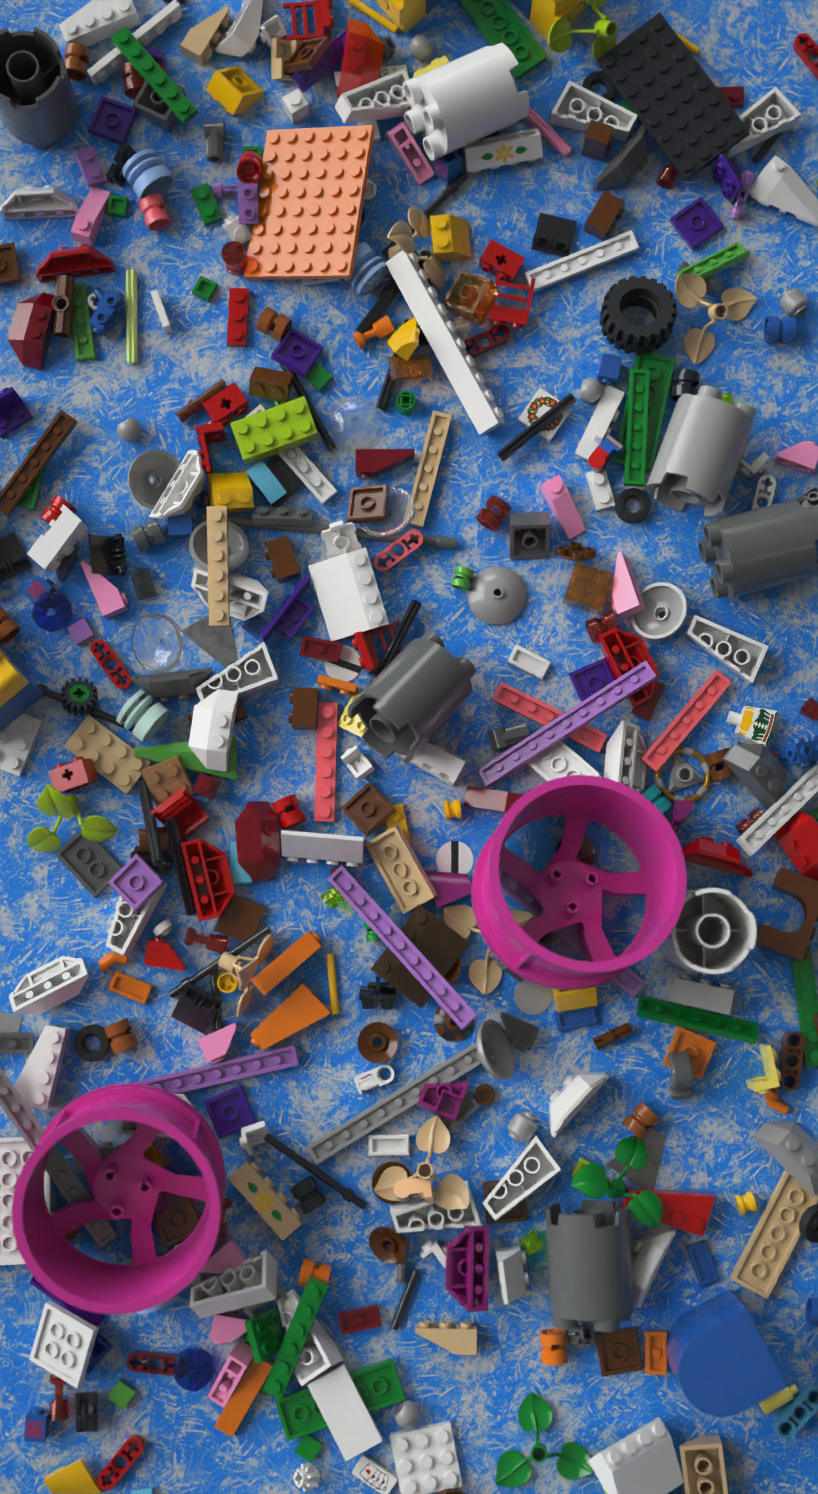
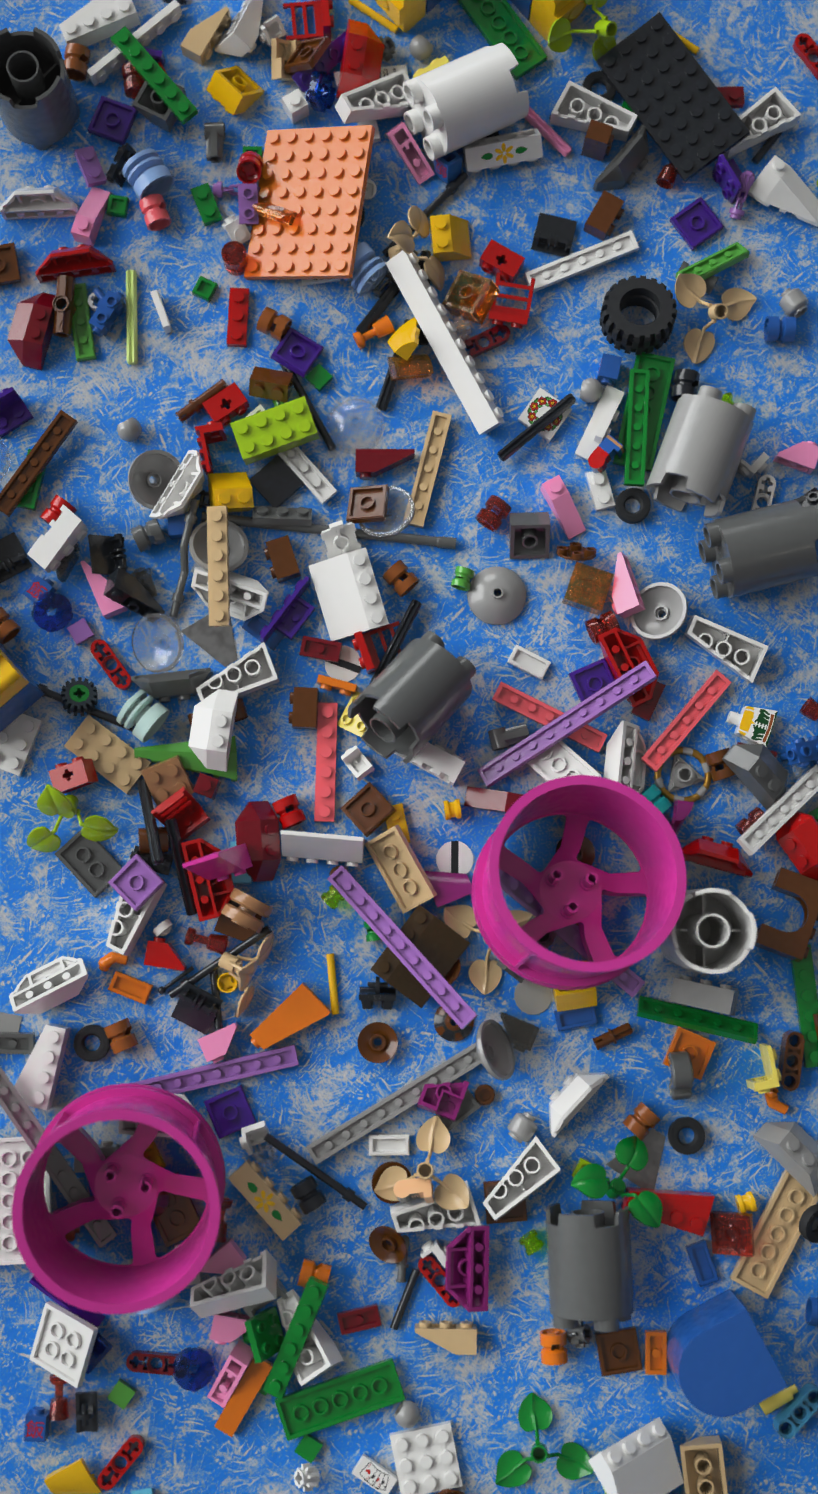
medium azure slope [246,460,287,504] -> none
orange slope [251,931,322,996] -> none
white tile [307,1363,383,1461] -> none
white piece [354,1064,394,1094] -> none
coral beam [374,529,423,571] -> none
green wheel [396,391,416,416] -> none
white slope [495,1245,529,1305] -> none
white wedge [632,1227,676,1308] -> none
none -> black slope [104,568,165,622]
none -> black hinge [158,966,194,994]
none -> dark grey bar [170,499,199,618]
none -> dark pink slope [182,843,253,882]
none -> medium nougat wheel [221,887,273,934]
none -> clear orange slope [252,202,297,225]
none -> clear blue plate [306,71,336,113]
none -> dark orange wheel [382,560,420,598]
none -> red beam [418,1254,460,1307]
none -> black tyre [668,1117,705,1155]
none -> clear red plate [710,1211,755,1257]

